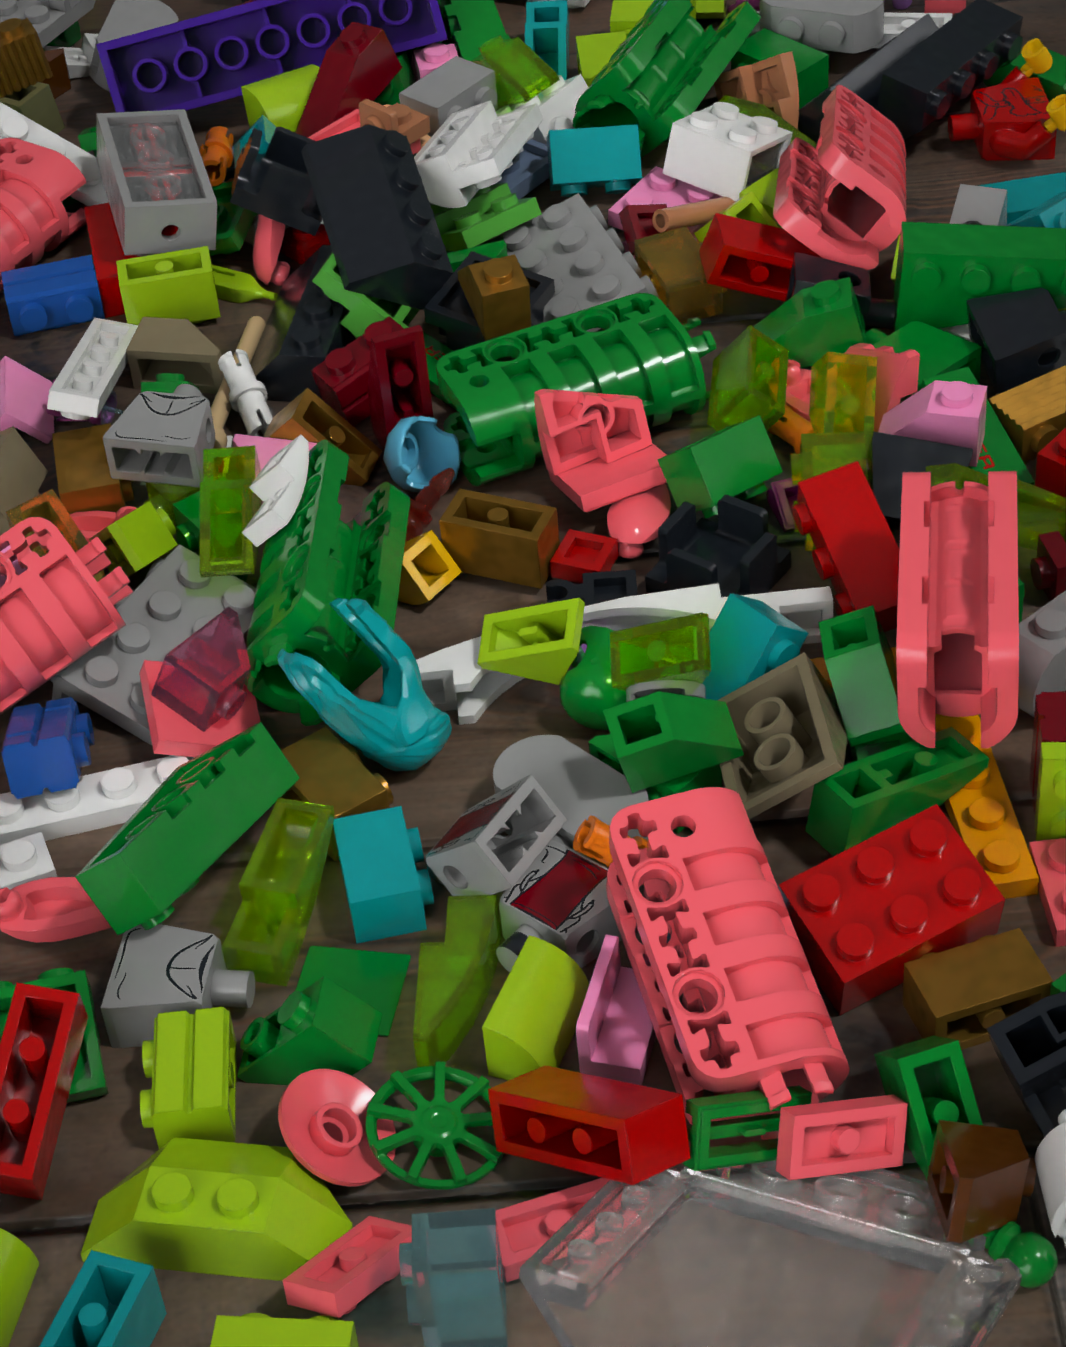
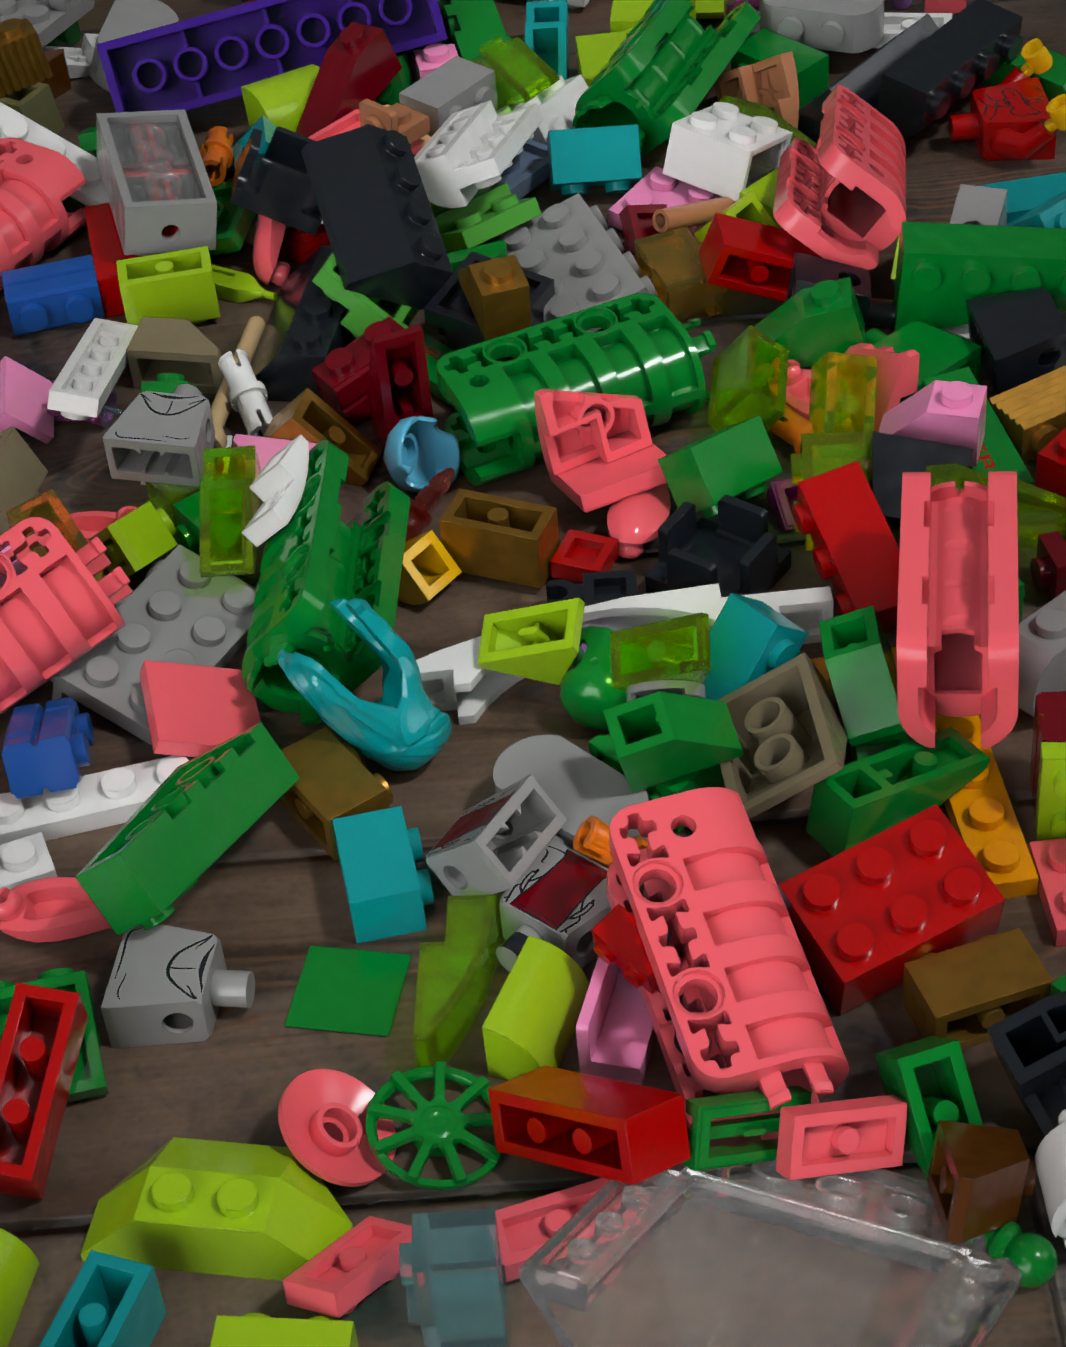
pearl gold brick [52,423,135,516] -> none
lime brick [140,1007,237,1149] -> none
clear pink slope [151,607,251,732] -> none
clear neon green slope [222,798,335,987] -> none
green slope [237,976,383,1085] -> none
none -> red piece [591,903,669,994]

